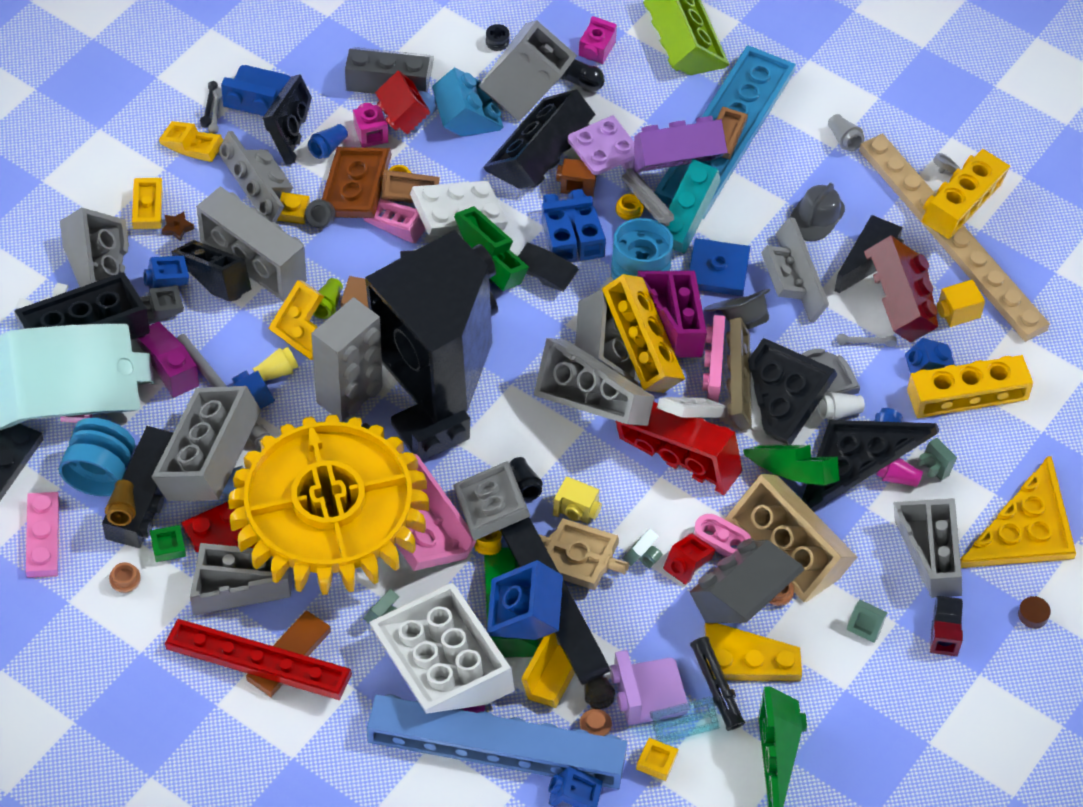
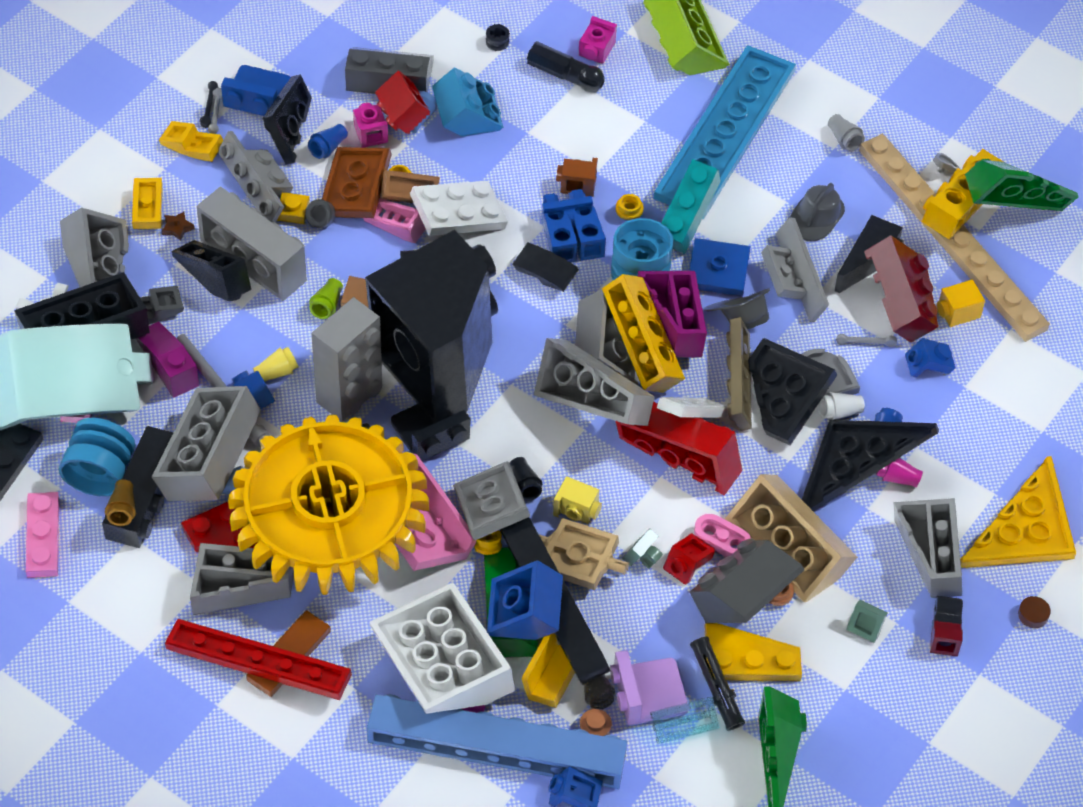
nougat plate [109,562,141,593] -> none
blue bracket [143,256,189,289] -> none
green plate [150,525,186,562] -> none
yellow plate [268,280,324,360] -> none
sand green tile [363,588,400,623] -> none
green slope [454,206,529,291] -> none
light grey slope [478,20,577,121] -> none
black slope [483,89,596,189] -> none
lavender bracket [568,115,640,175] -> none
light grey axle [622,169,674,226] -> none
medium lavender slope [634,116,728,173] -> none
yellow plate [636,738,679,781] -> none
bright pink plate [702,315,725,403] -> none
medium nougat tile [716,106,748,160] -> none
green slope [743,445,839,485] -> none
yellow brick [907,355,1033,418] -> none
sand green tile [917,438,957,481] -> none
none -> green wedge [965,159,1079,211]

